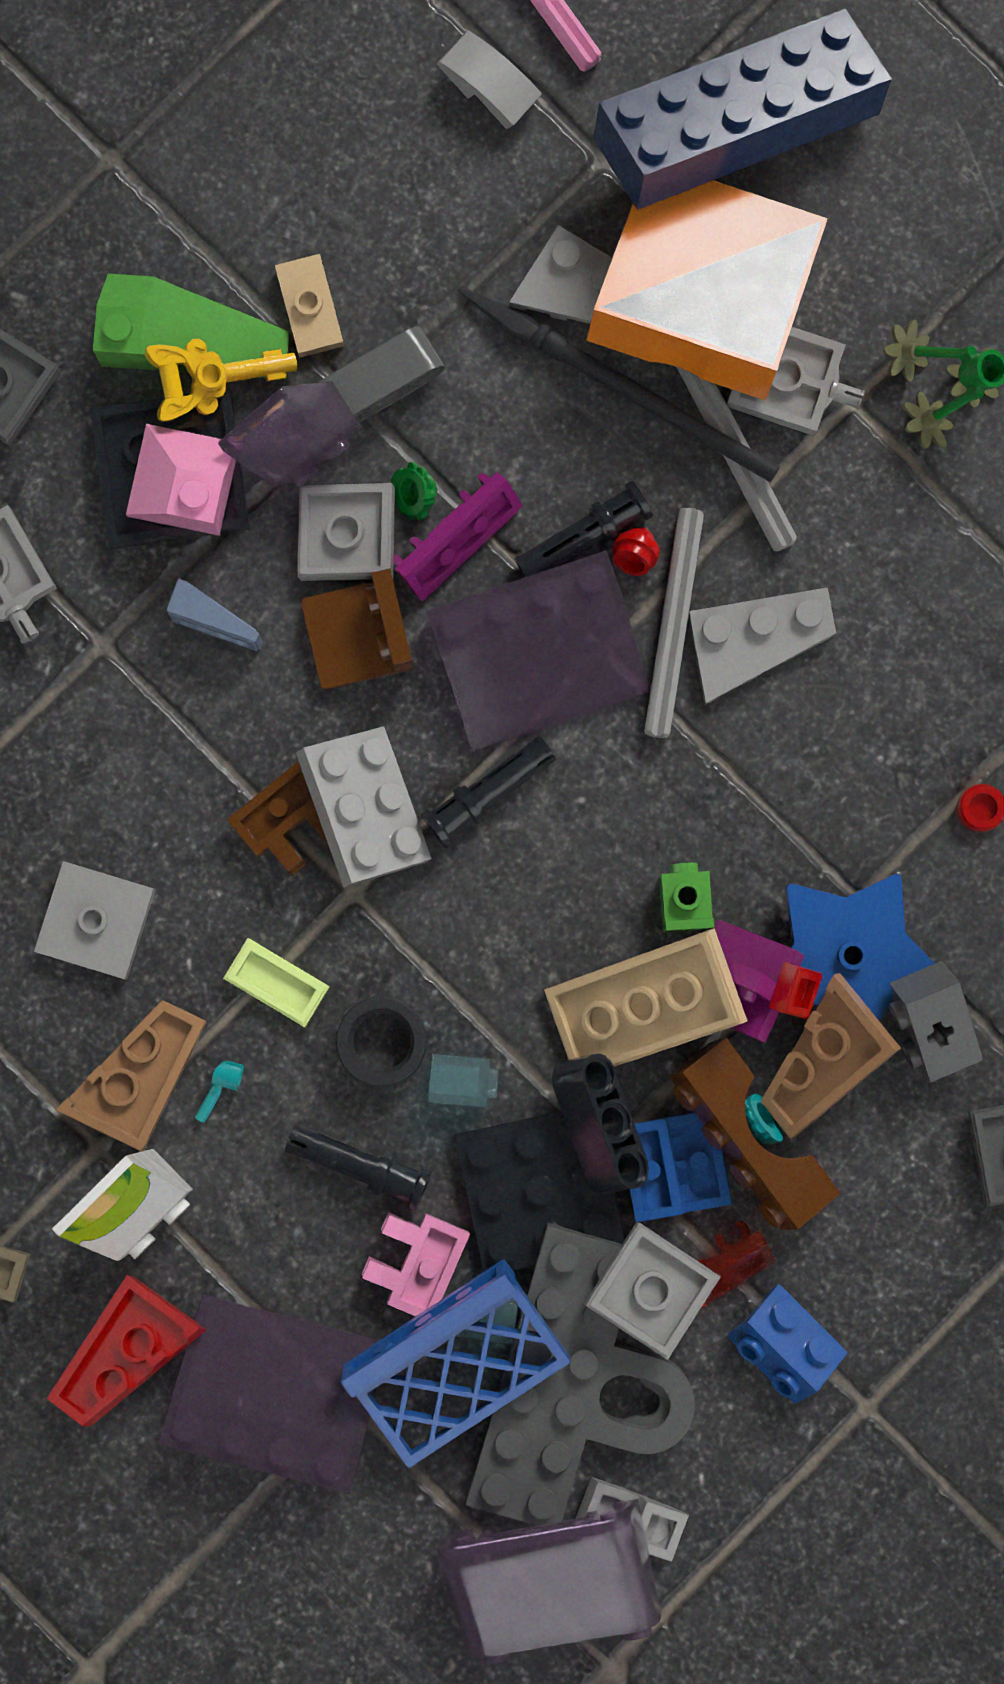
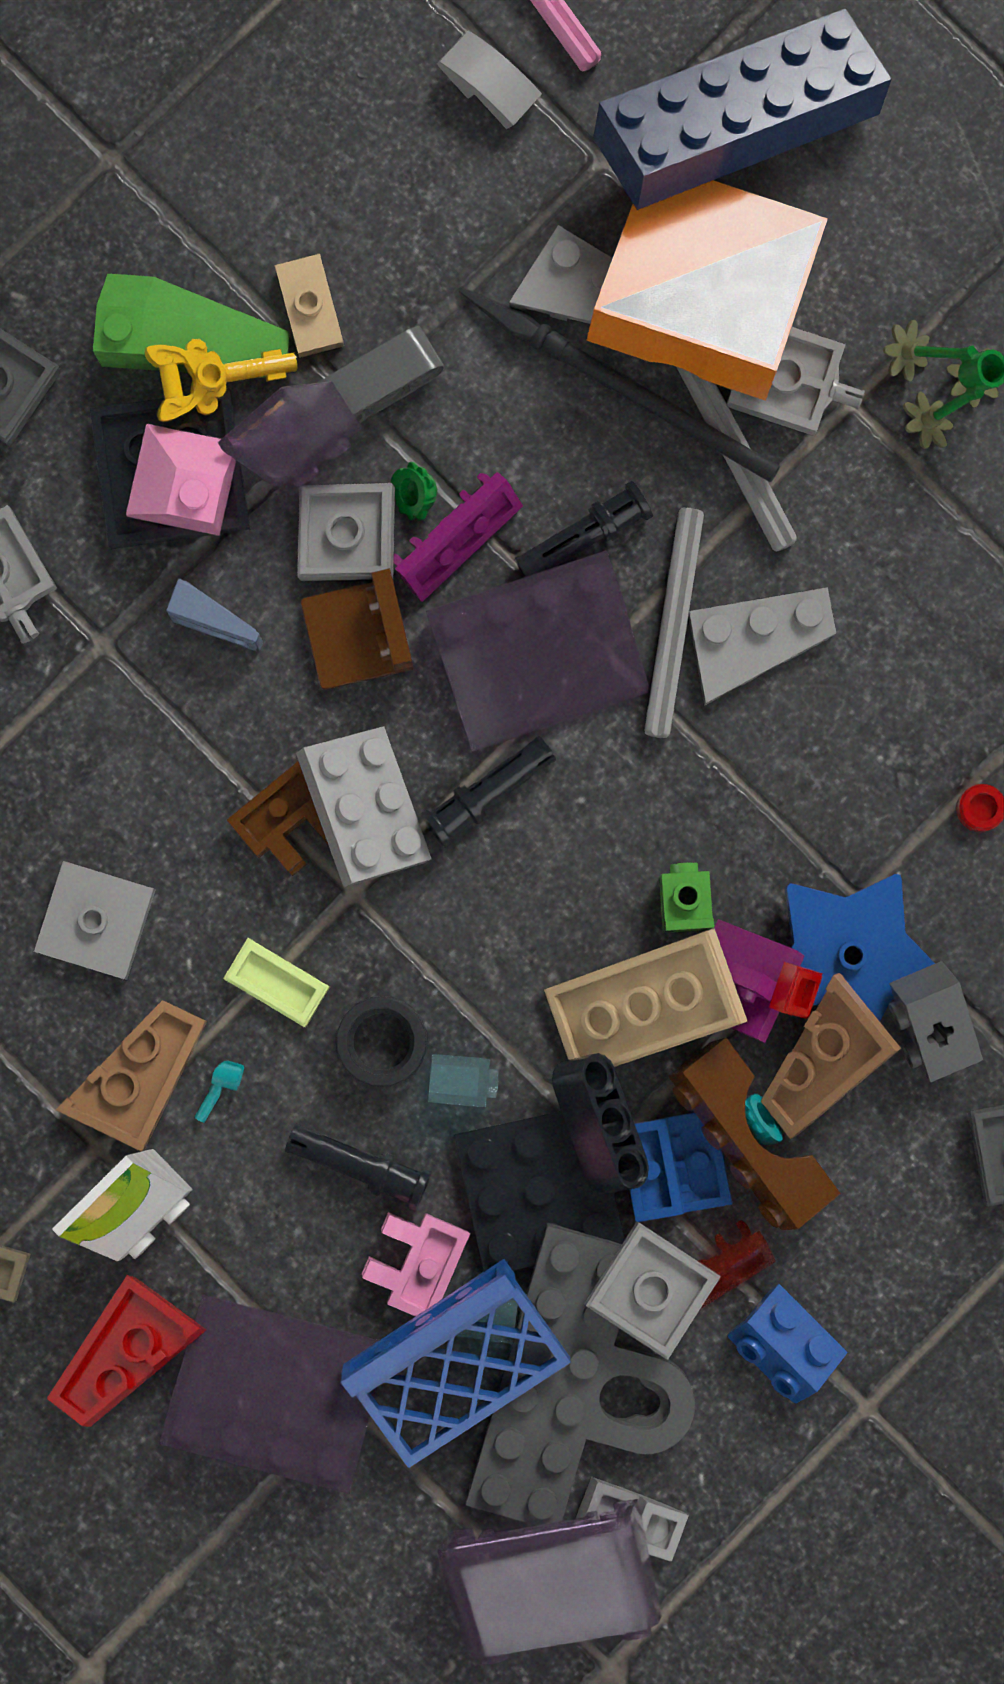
red plate [612,527,660,576] -> none

